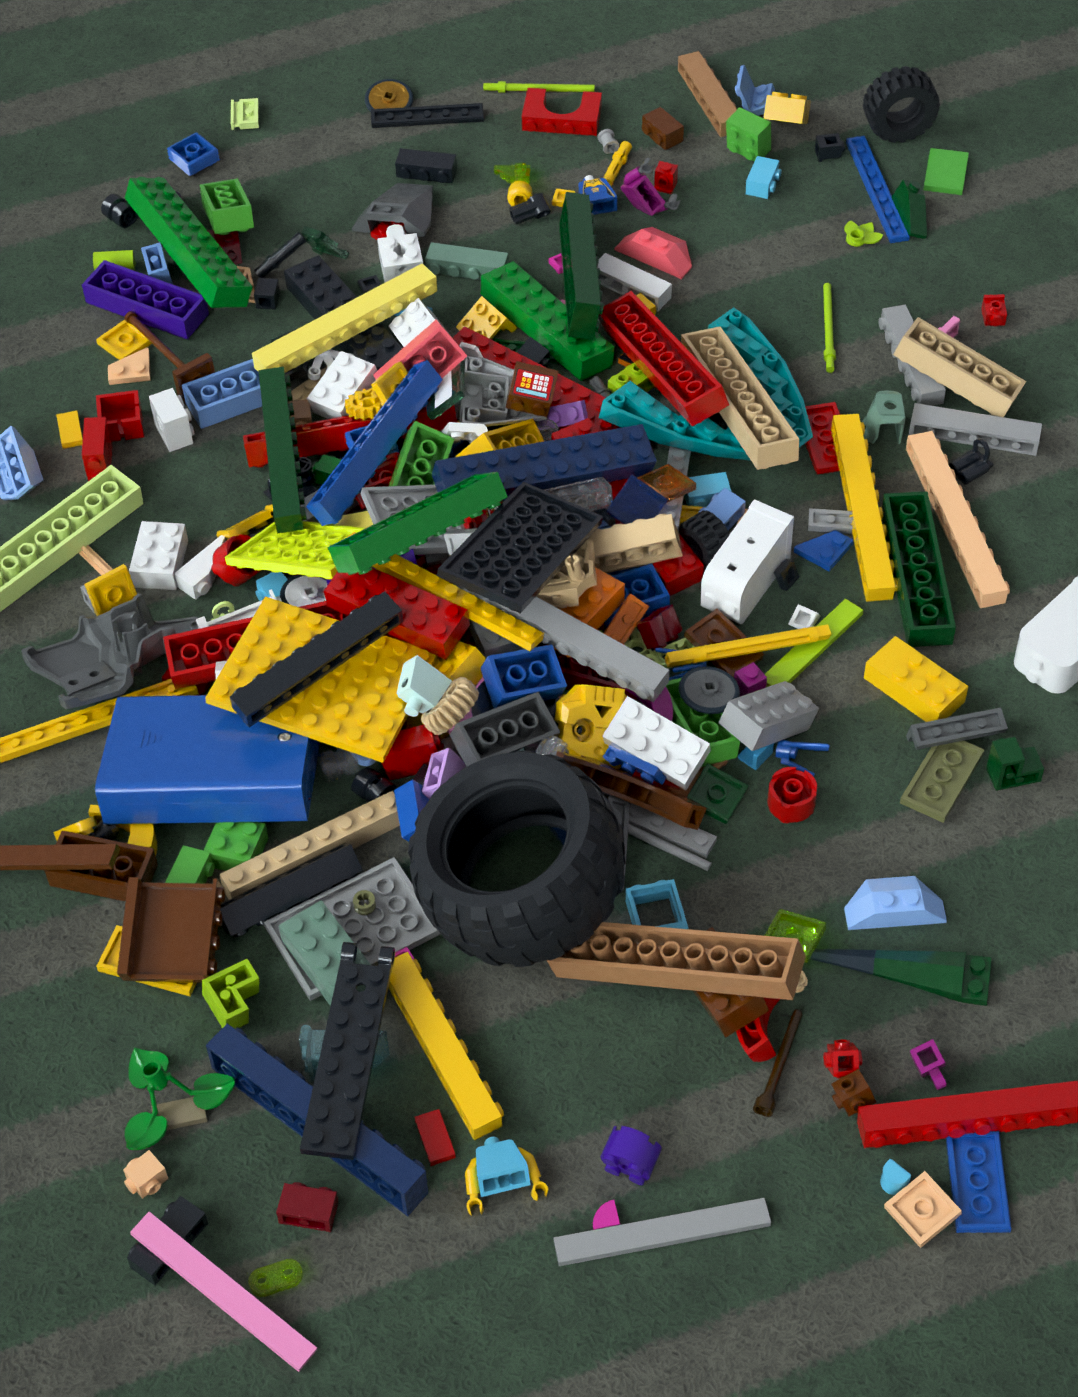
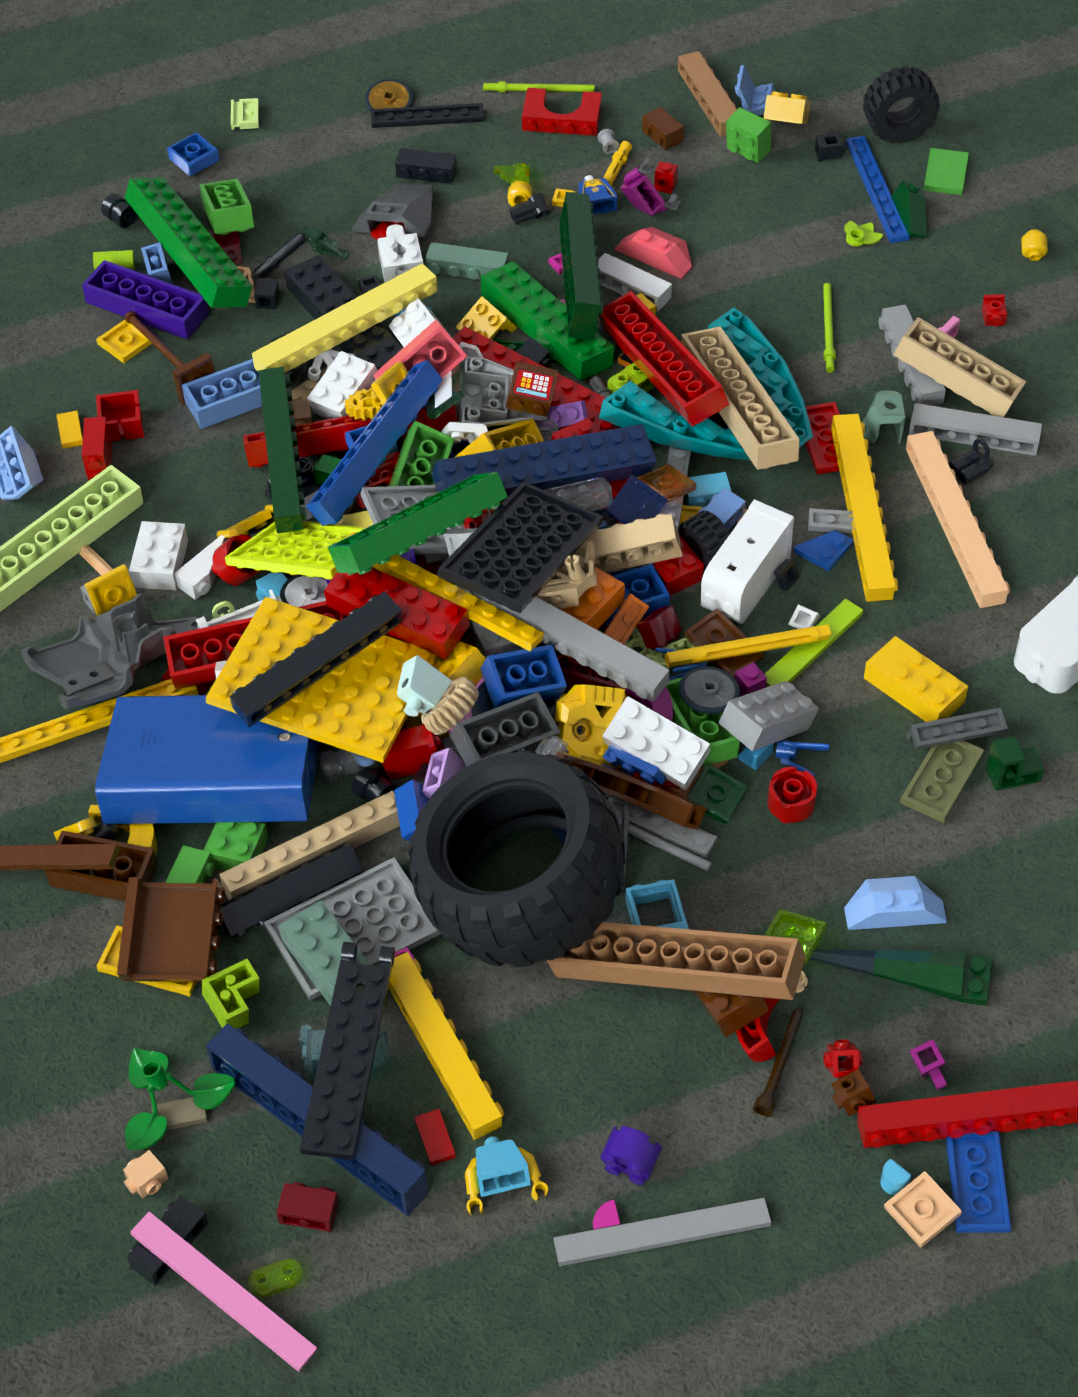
light nougat wing [108,348,151,385] -> none
white brick [149,388,195,452] -> none
olive bush [353,890,376,915] -> none
medium azure brick [745,156,782,199] -> none
dark green brick [882,491,956,647] -> none
none -> yellow head [1021,230,1048,261]

